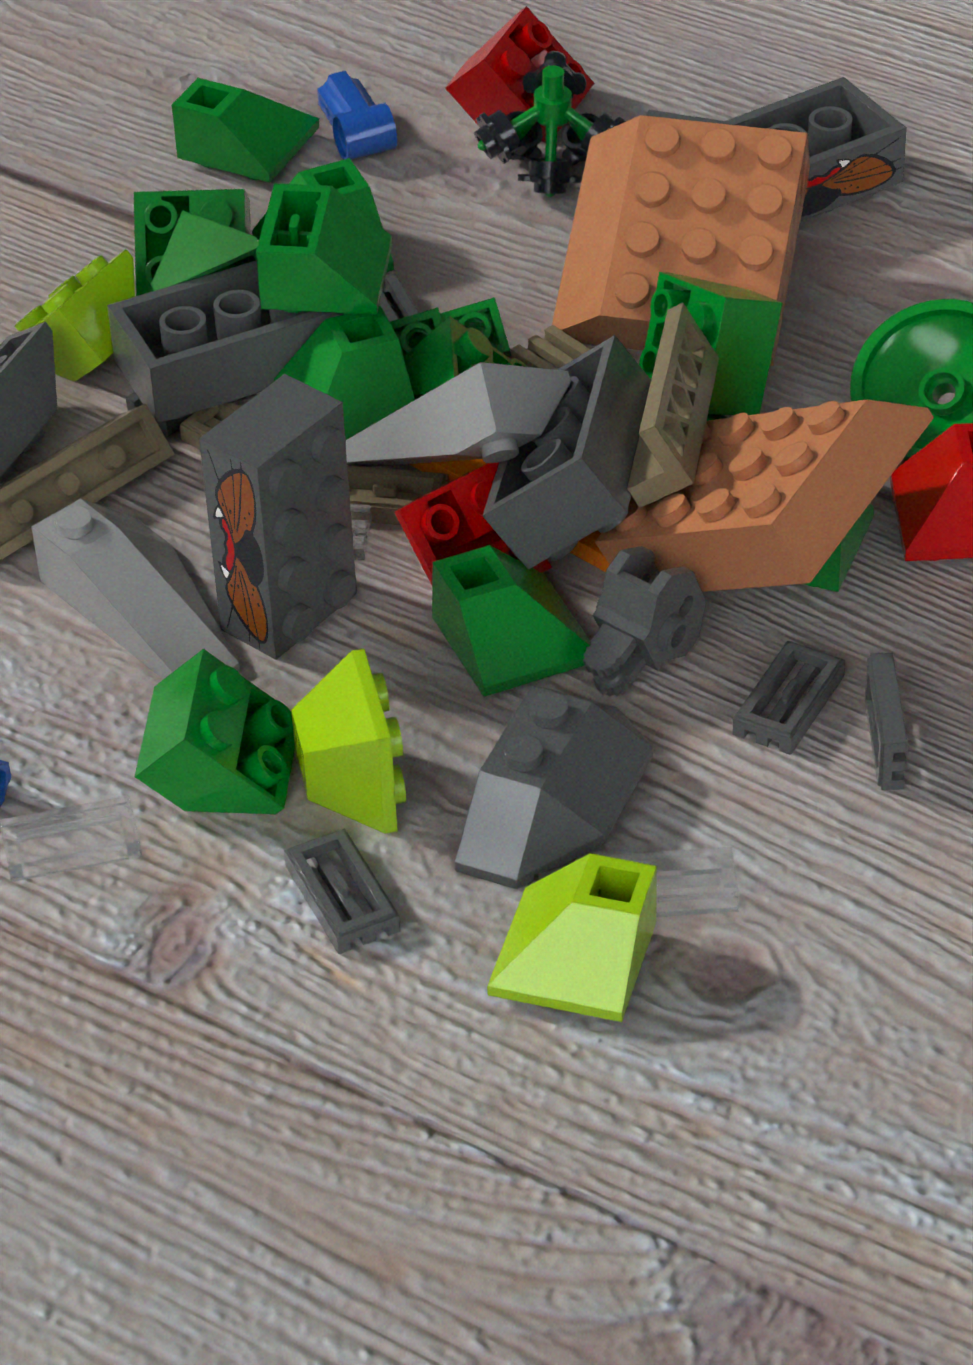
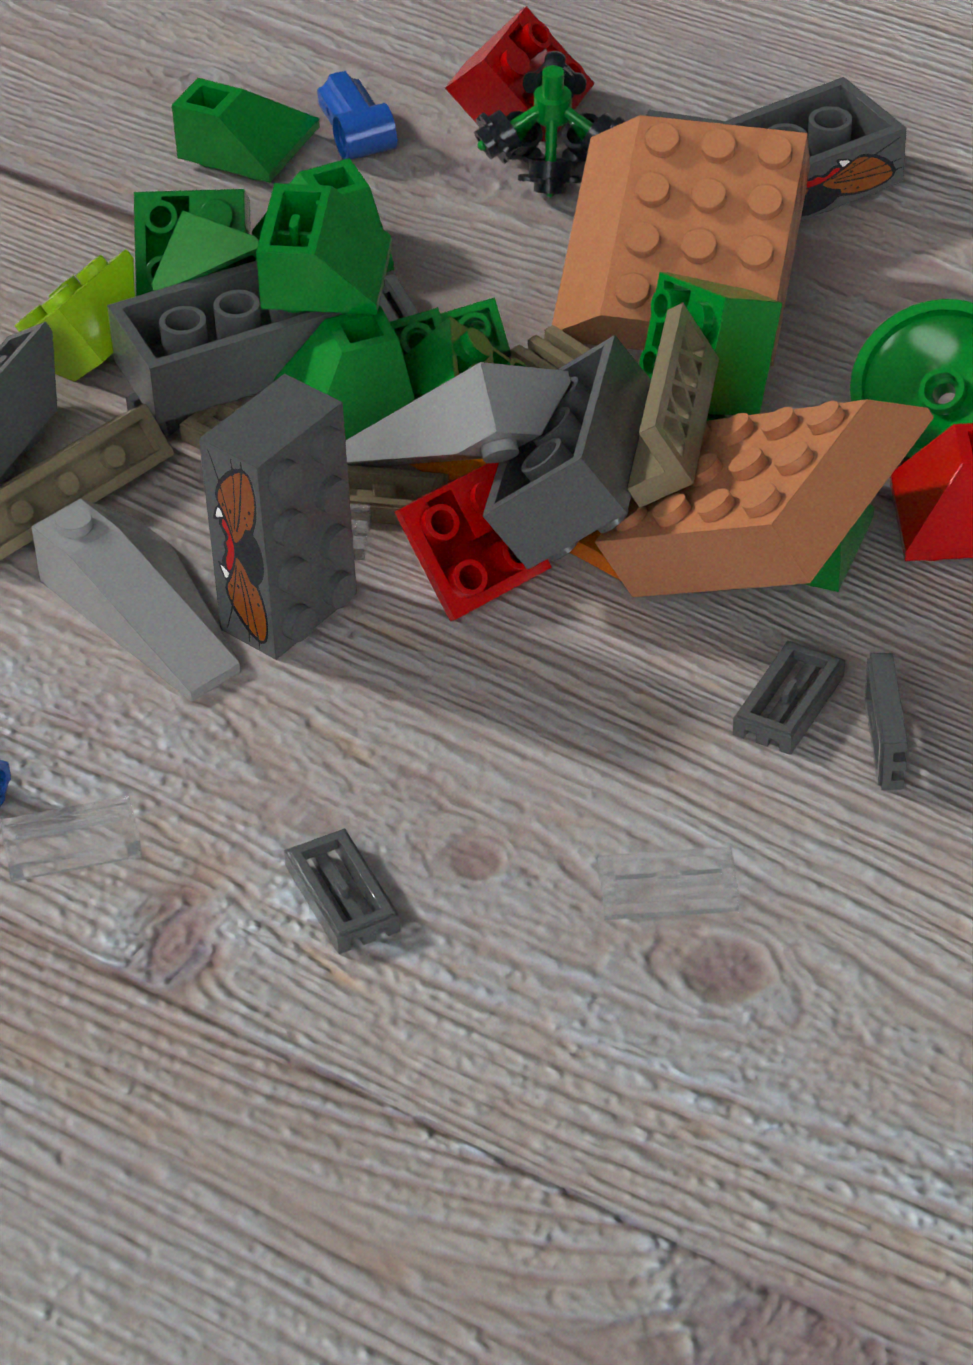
green slope [134,649,295,815] -> none
lime slope [291,648,406,834] -> none
green slope [432,545,591,697] -> none
dark grey wedge [455,685,653,889] -> none
lime slope [487,853,657,1022] -> none
dark grey hinge [583,546,706,697] -> none

